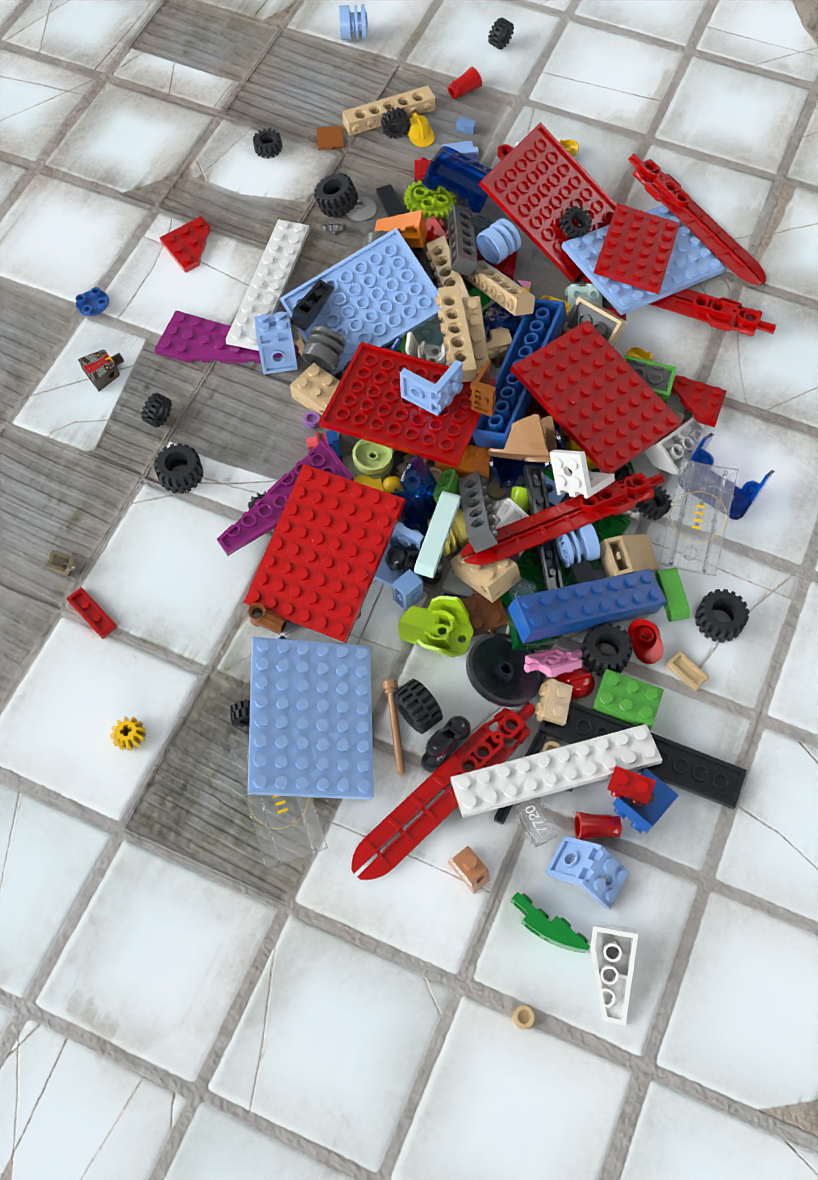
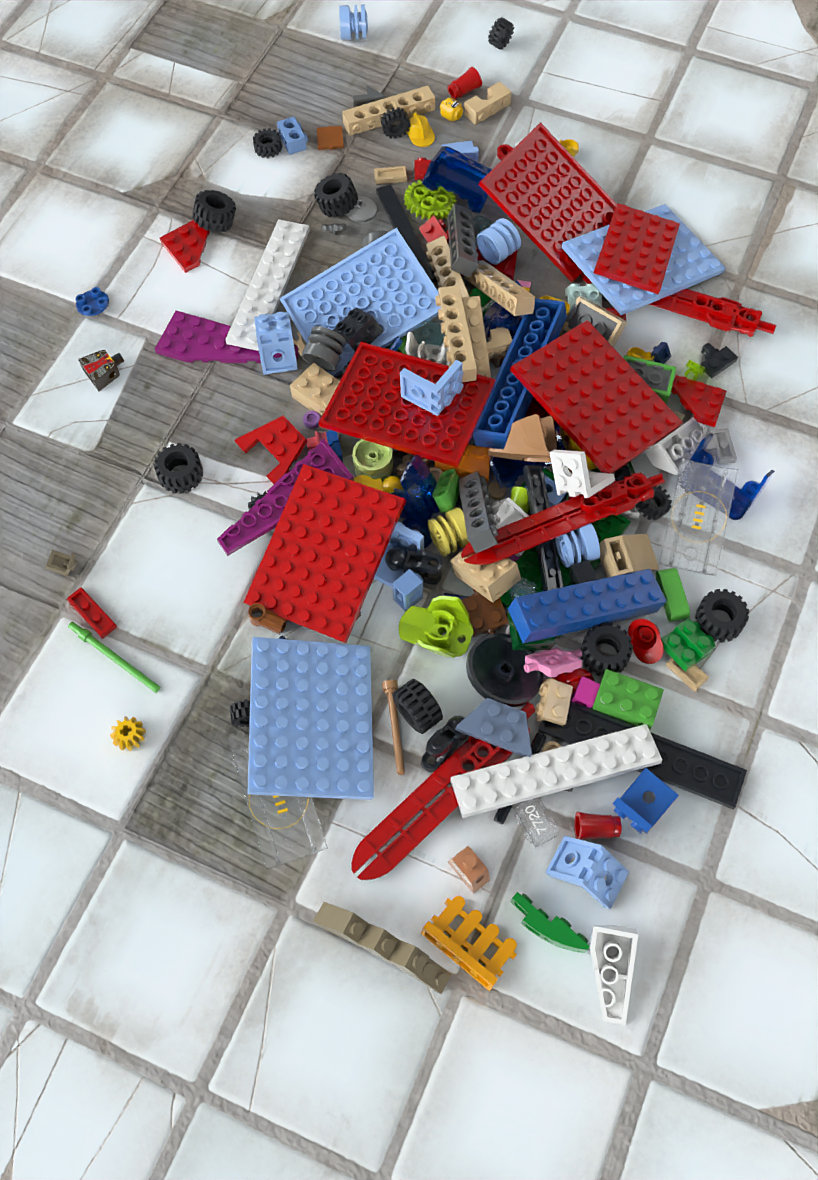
black tyre [141,393,172,428] -> none
black slope [291,279,335,331] -> none
orange wedge [375,210,427,248] -> none
light aqua beam [414,491,461,578] -> none
medium blue piece [456,116,476,135] -> none
dark orange bracket [470,360,496,417] -> none
tan tile [512,1005,535,1030] -> none
black tyre [559,206,592,239] -> none
red bracket [607,765,656,807] -> none
red piece [628,153,766,286] -> none
none -> bright green bar [68,622,161,693]
none -> black tyre [192,190,236,233]
none -> red wing [234,415,308,484]
none -> medium blue brick [277,117,308,155]
none -> dark tan arch [313,902,451,994]
none -> black bracket [333,308,383,352]
none -> dark grey slope [353,86,384,108]
none -> tan tile [374,166,407,184]
none -> light orange fence [421,896,517,991]
none -> yellow head [440,98,463,122]
none -> sand blue wing [455,698,532,757]
none -> tan arch [464,81,511,125]
none -> dark pink panel [570,677,601,708]
none -> dark blue tile [651,342,671,364]
none -> green plate [661,618,716,671]
none -> clear neon green tile [684,359,706,381]
none -> light grey hinge [698,429,737,464]
none -> black hinge [700,343,738,379]

